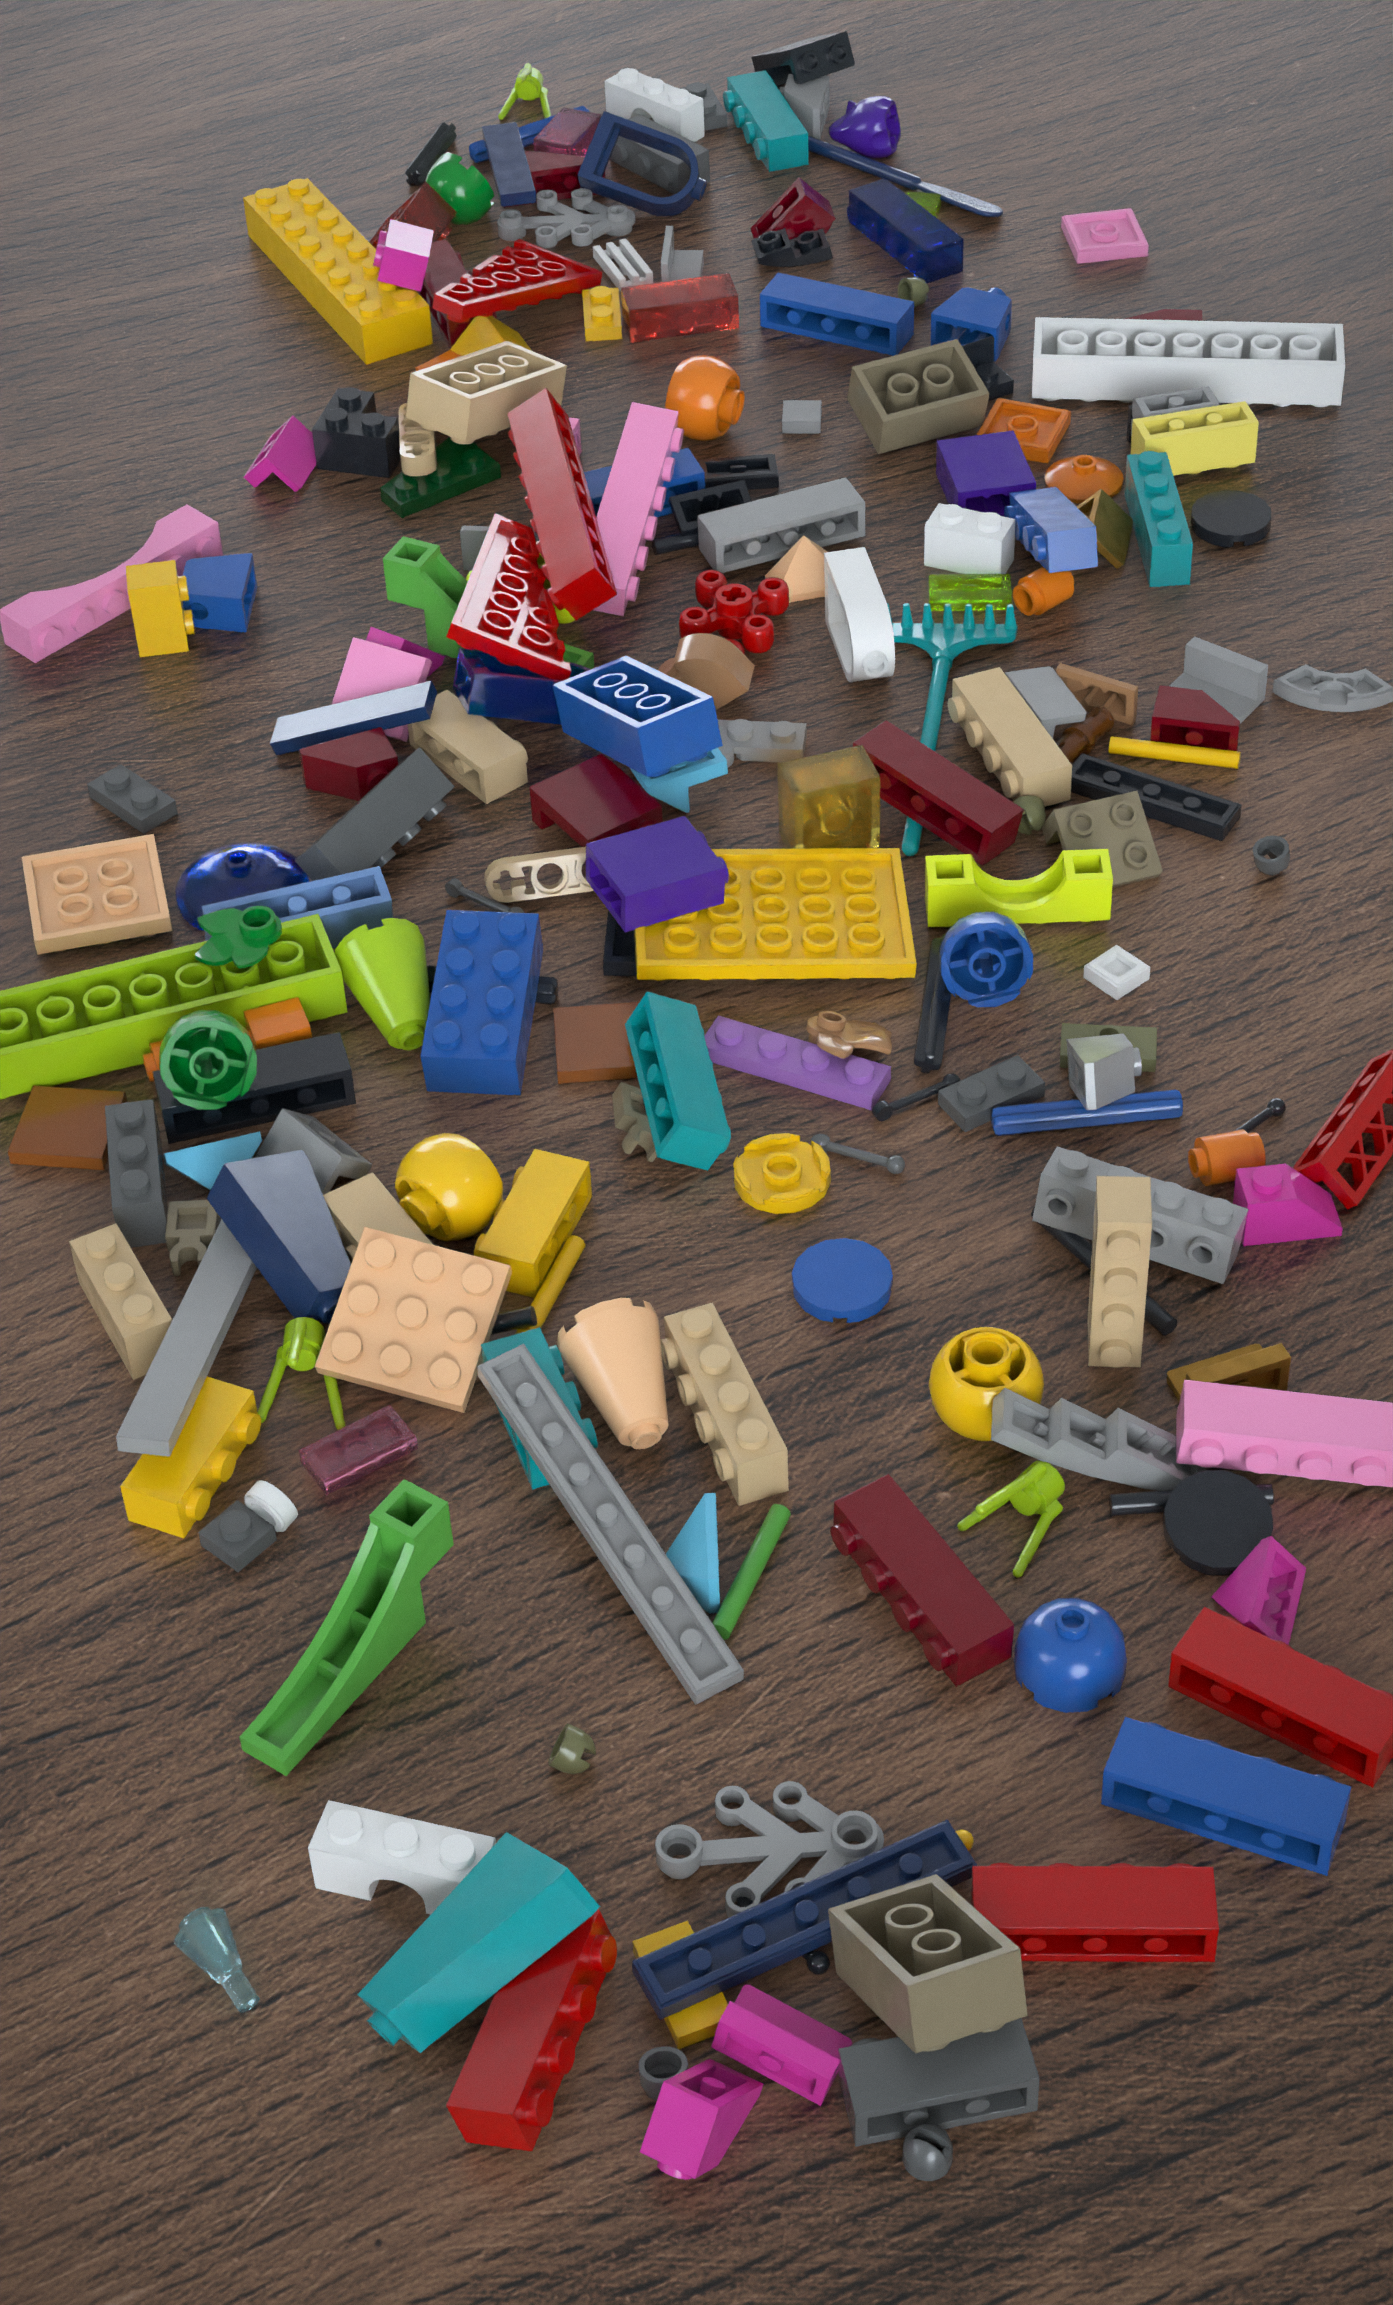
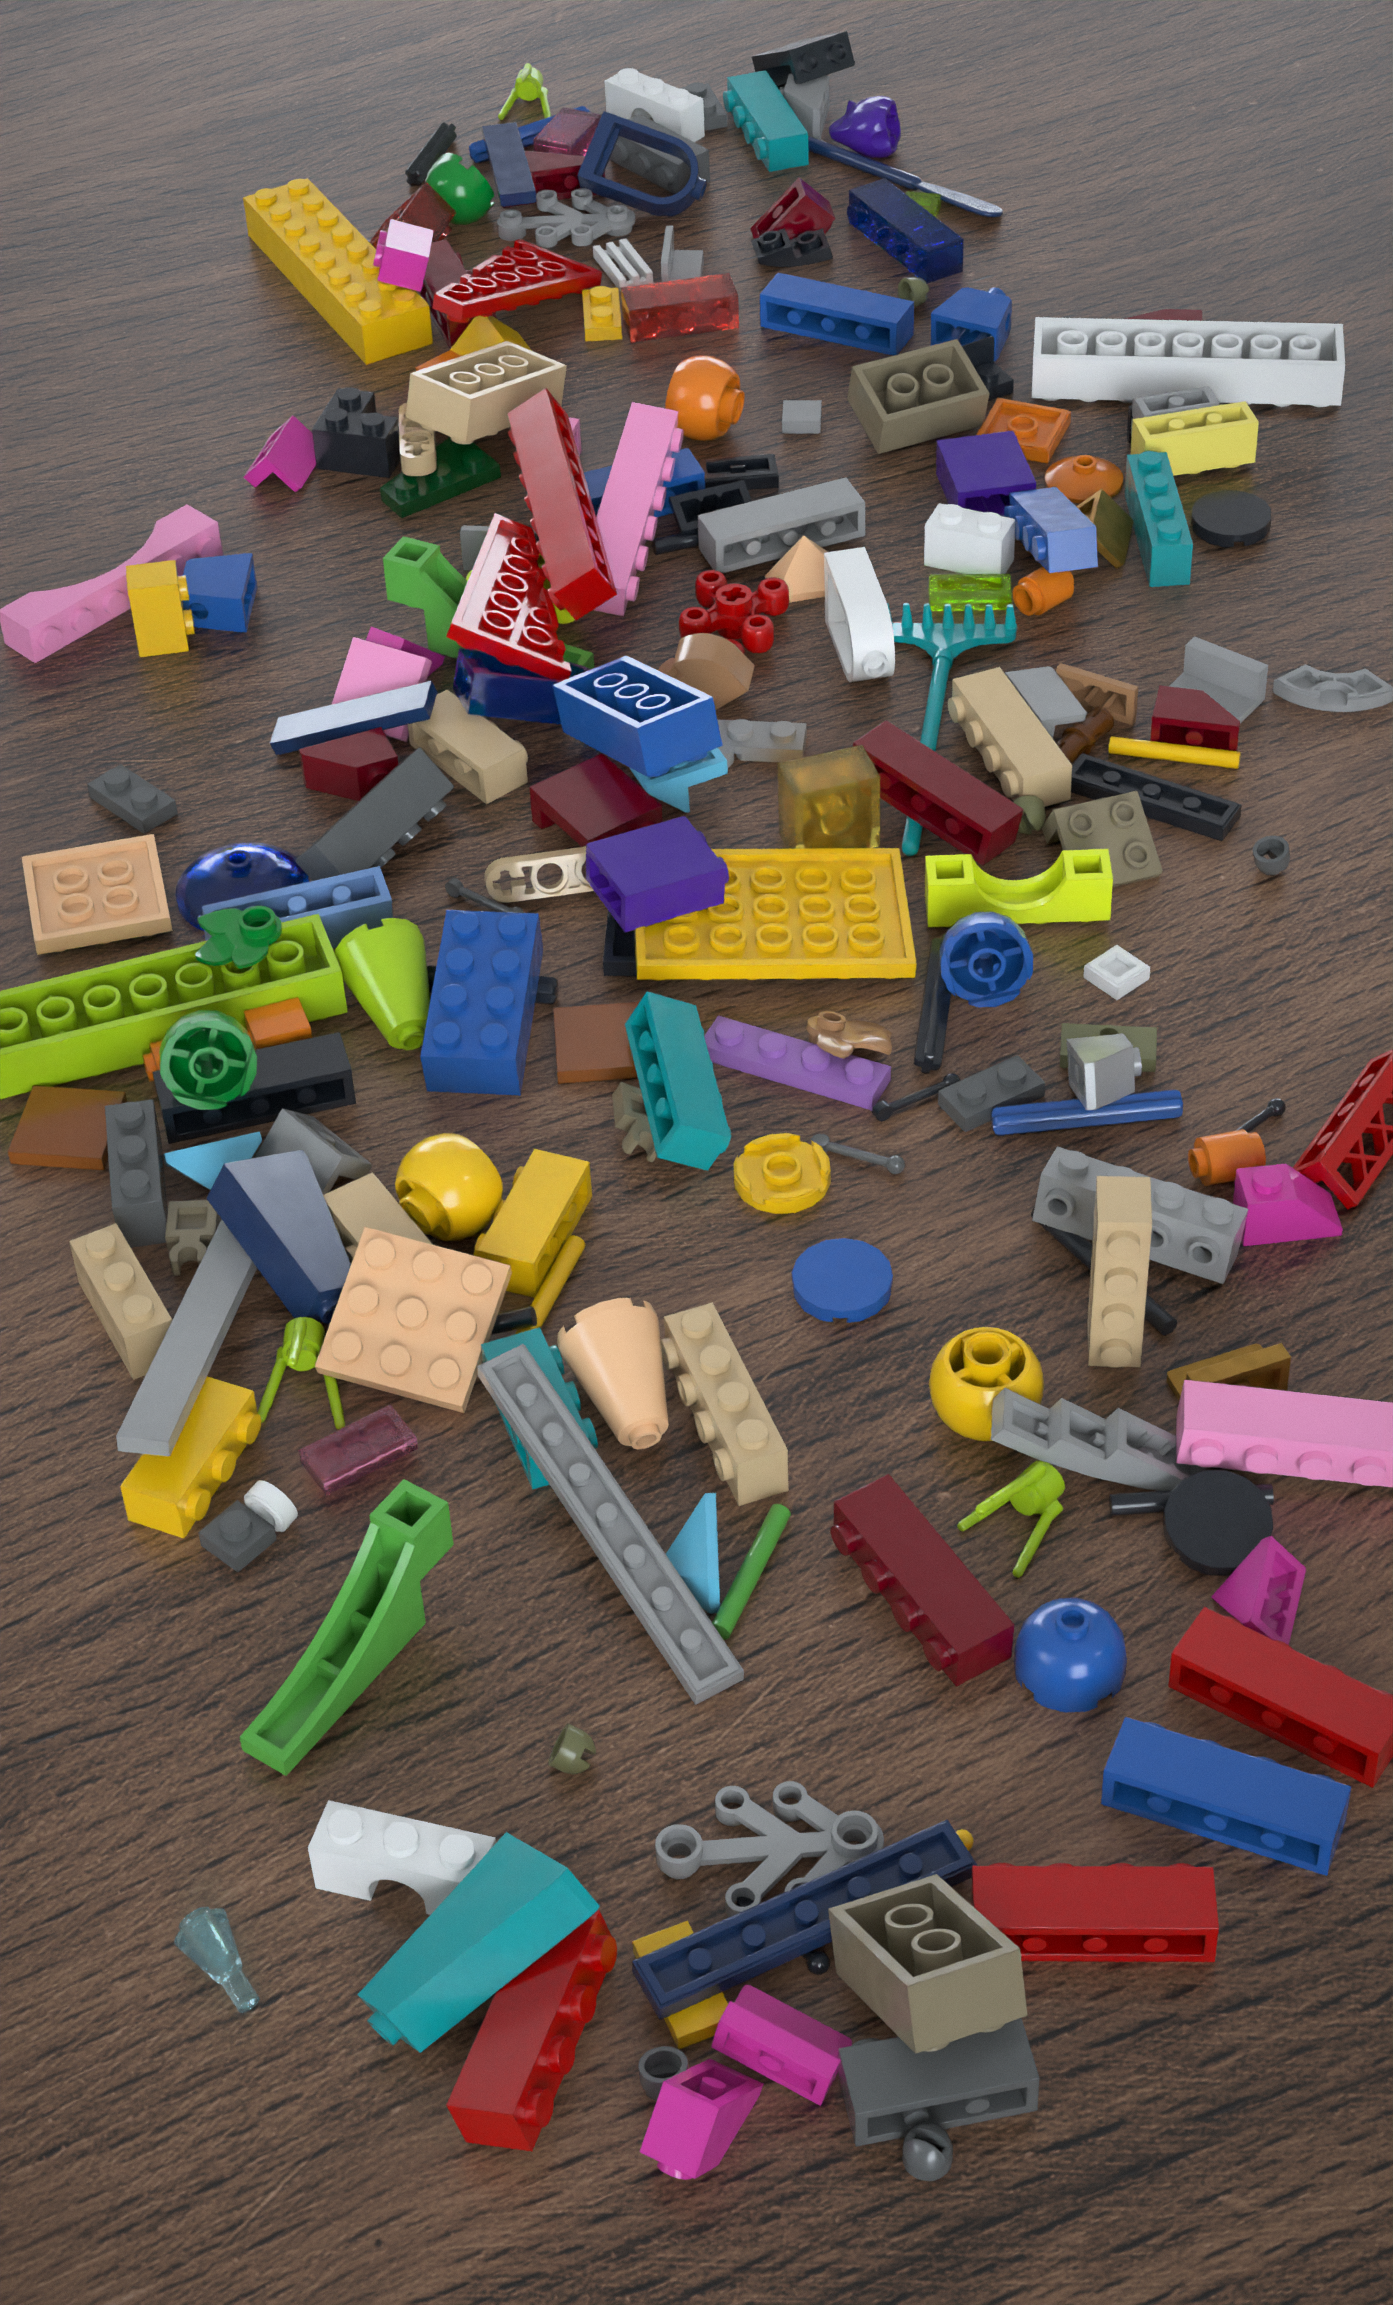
bright pink tile [1061,208,1149,264] -> none

